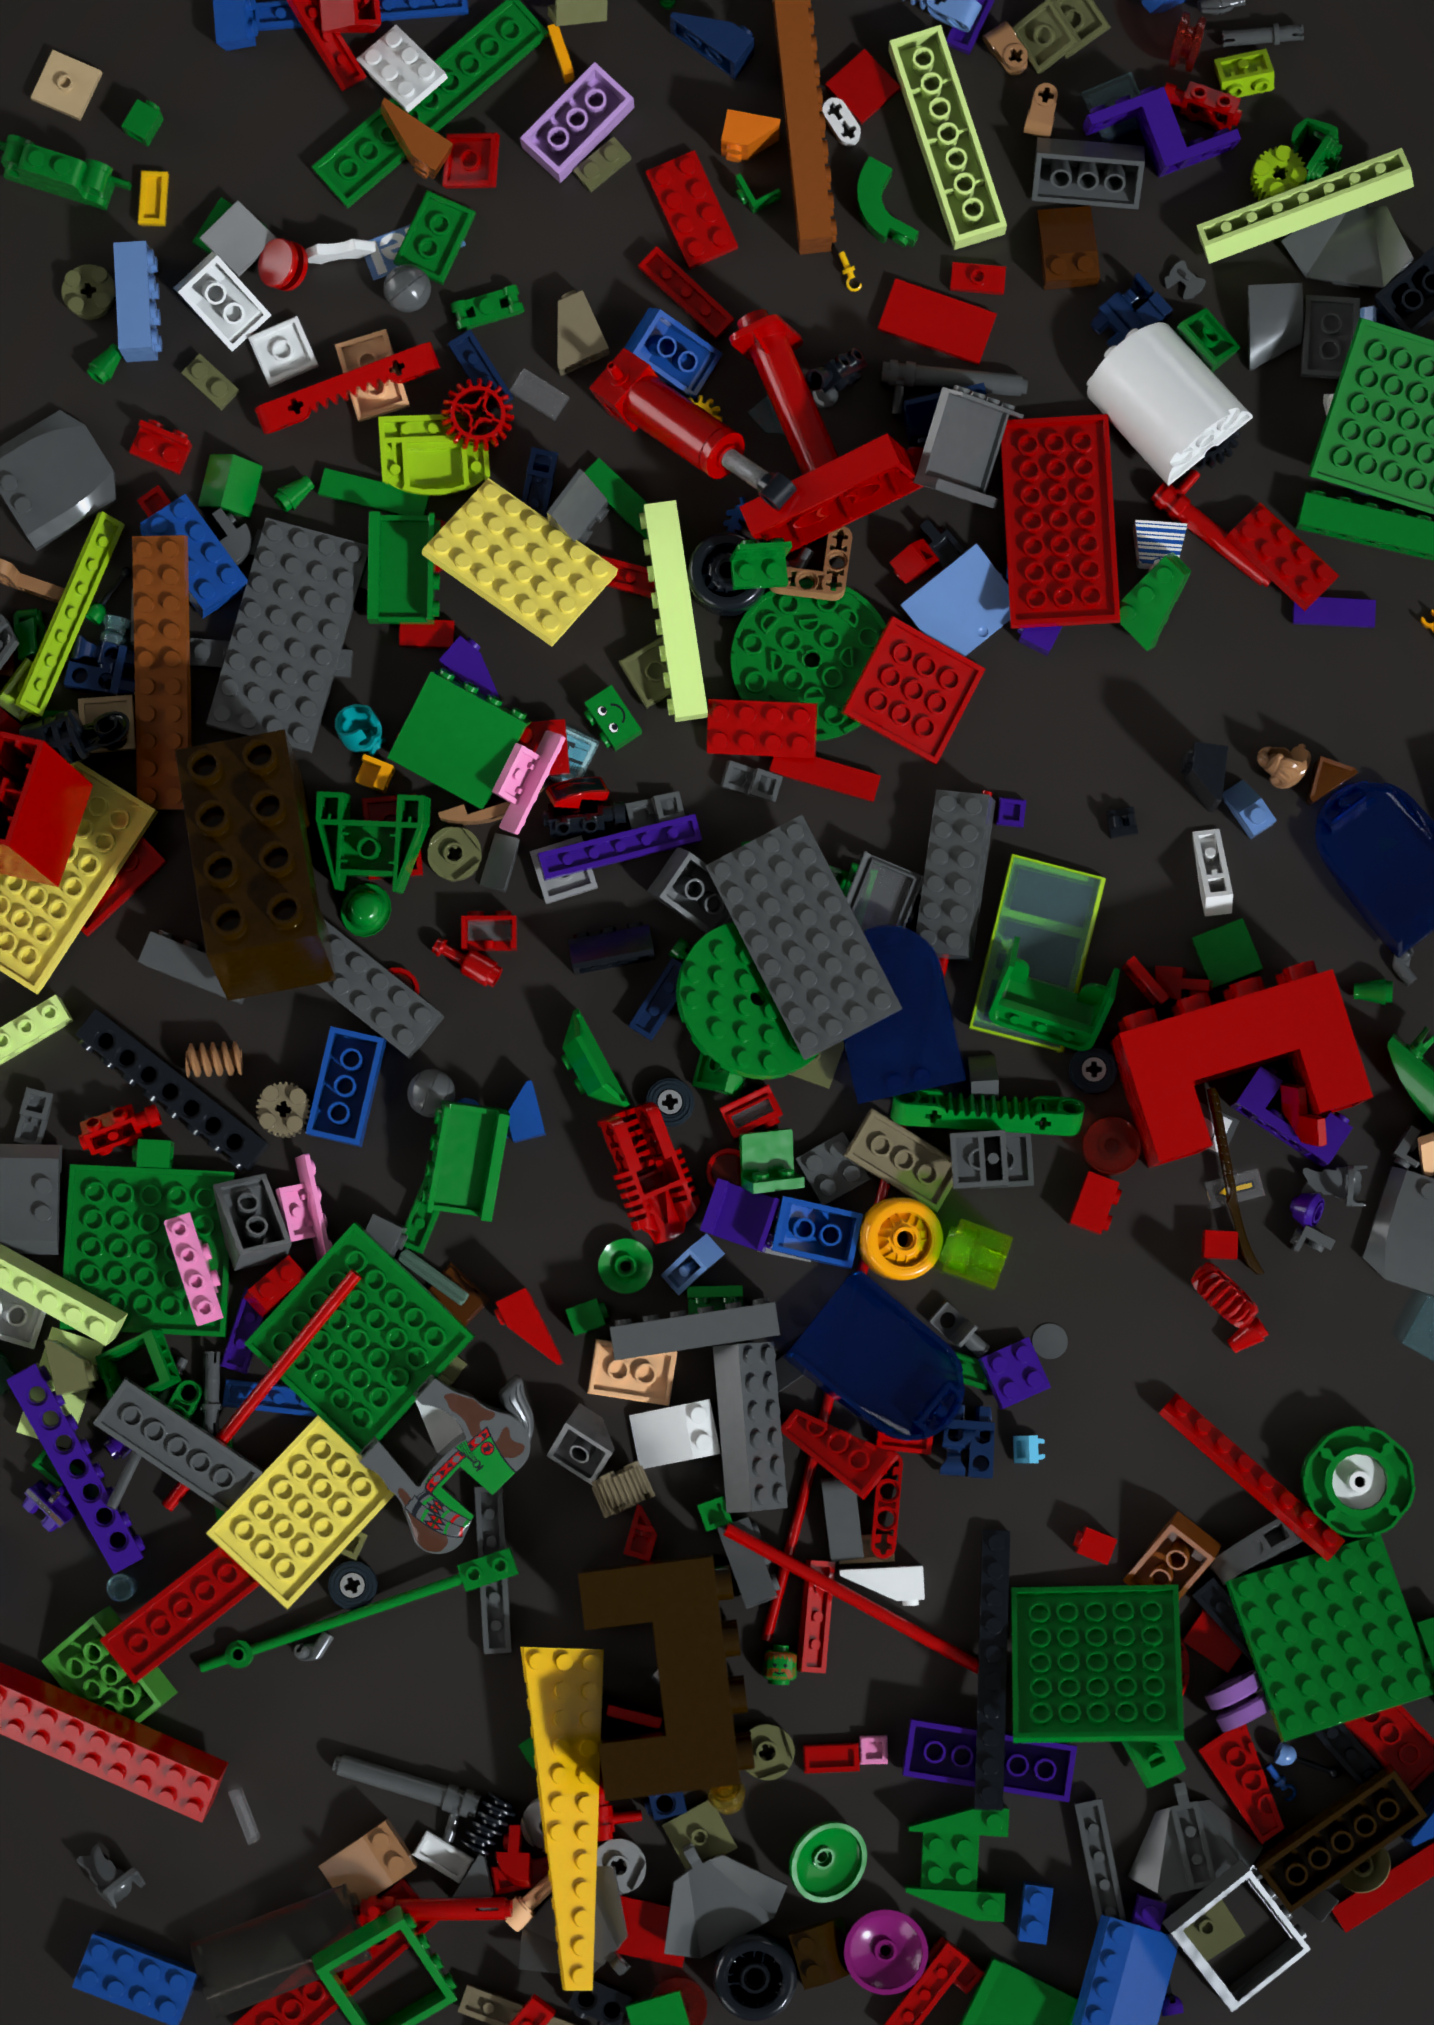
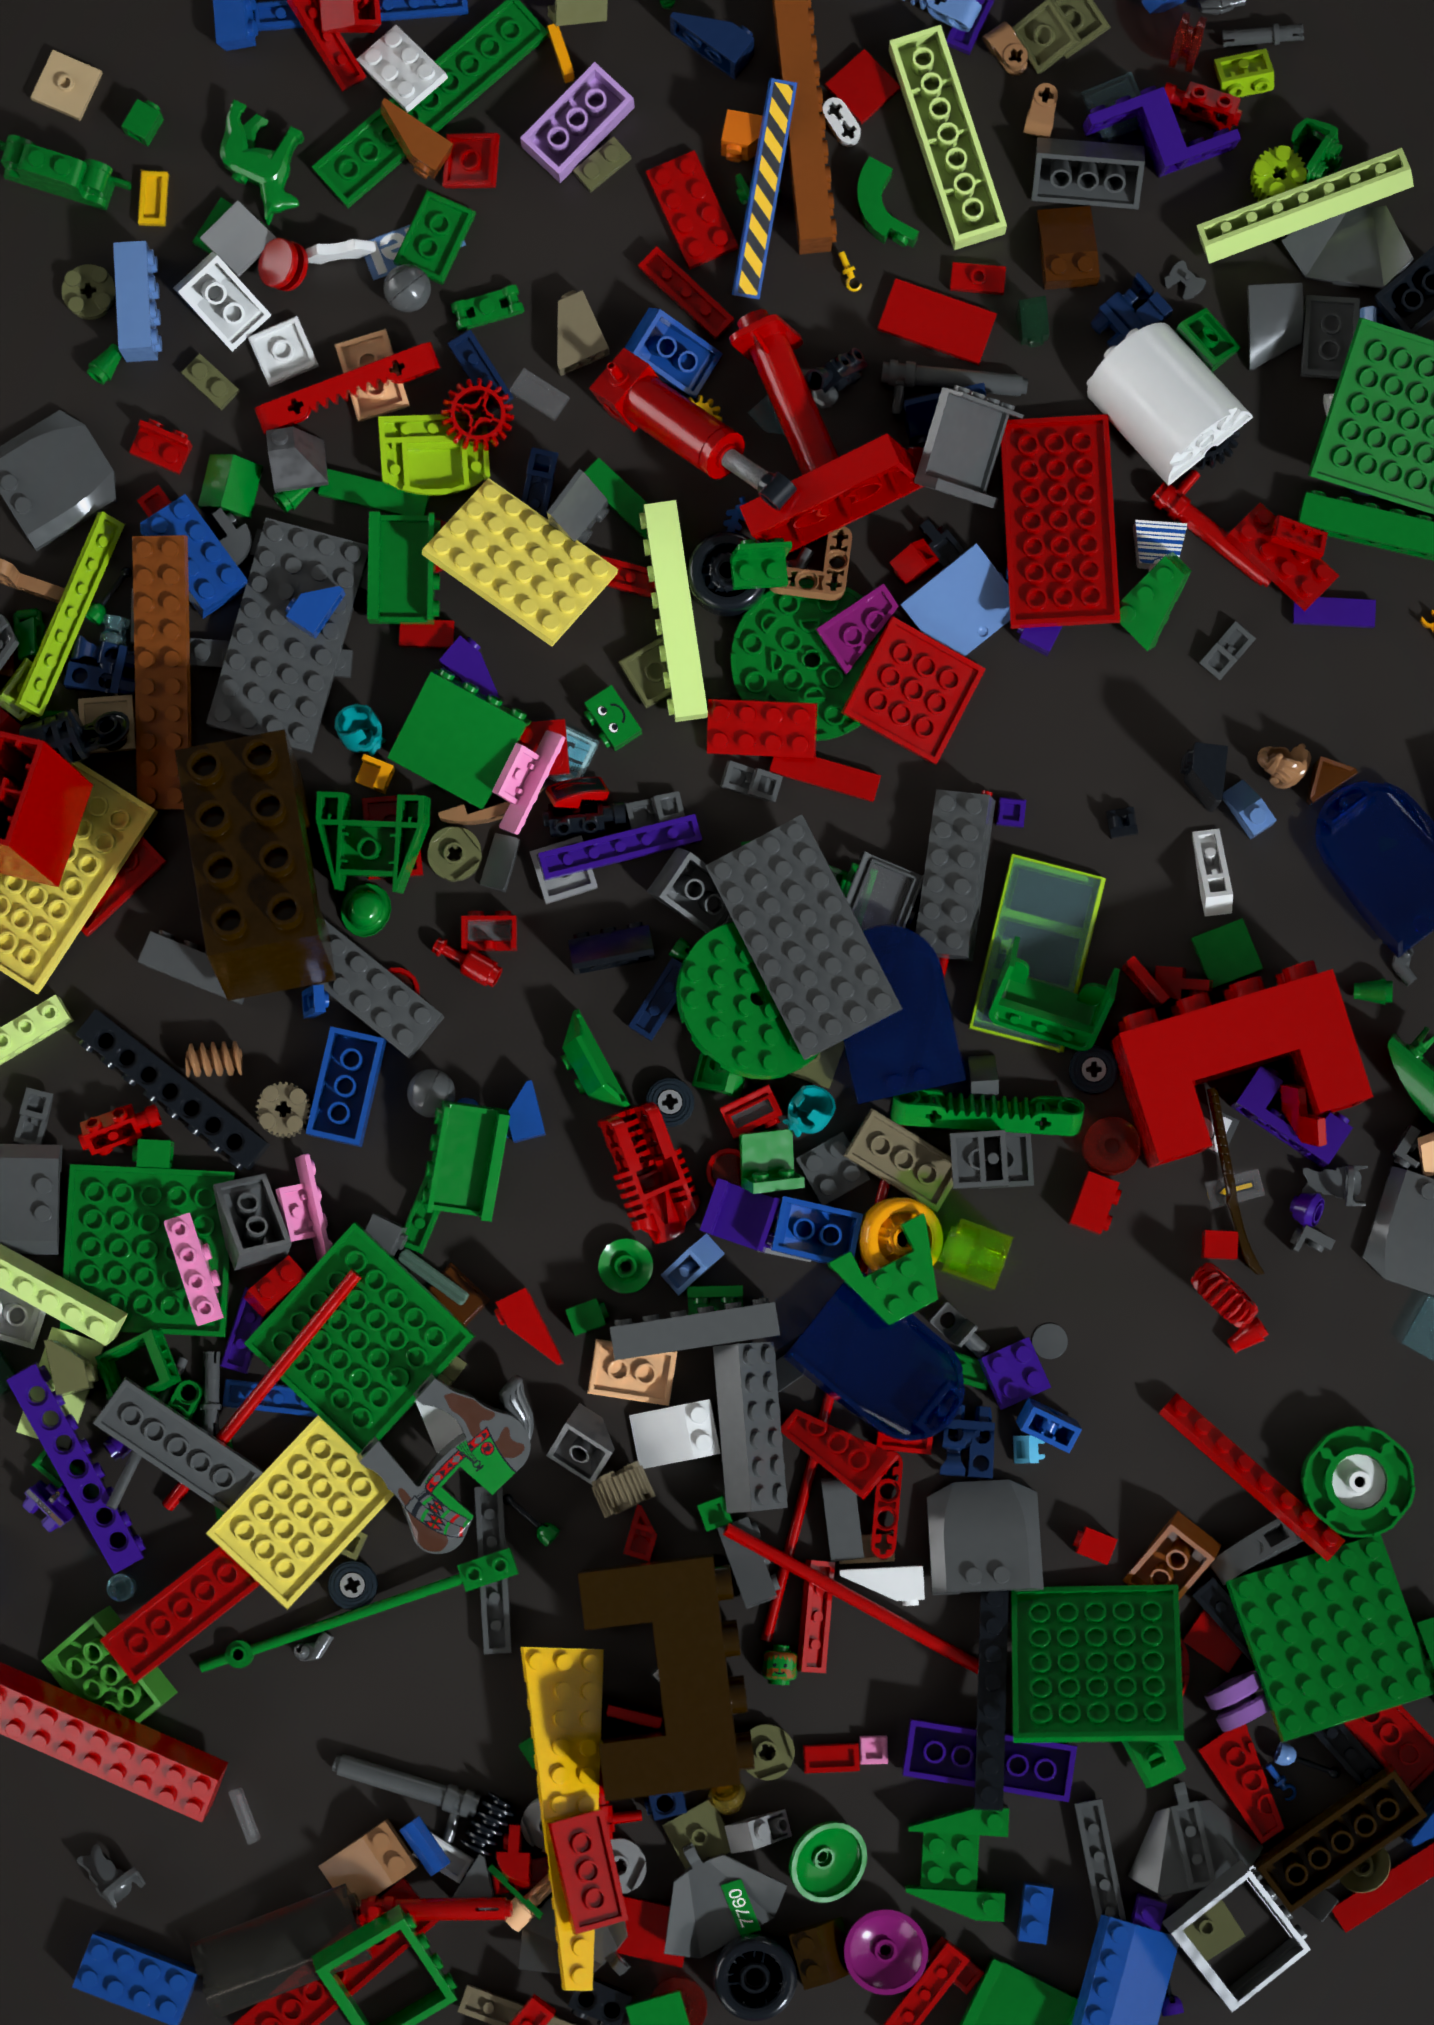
none -> green animal [219,99,305,226]
none -> flat silver slope [266,427,329,493]
none -> blue slope [285,586,346,639]
none -> blue plate [302,984,329,1019]
none -> blue axle [399,1816,451,1876]
none -> green piece [487,1864,543,1921]
none -> hinge [503,1494,561,1547]
none -> red plate [548,1809,628,1935]
none -> green sticker [721,1879,761,1936]
none -> light grey slope [724,1809,792,1854]
none -> tile [732,78,797,299]
none -> teal helmet [783,1085,836,1137]
none -> magenta wing [815,584,899,675]
none -> green wing [827,1213,938,1325]
none -> dark grey wedge [927,1480,1044,1595]
none -> clear green slope [1015,296,1049,347]
none -> blue brick [1016,1397,1082,1453]
none -> dark grey slope [1200,621,1256,680]
none -> red plate [1270,514,1328,559]

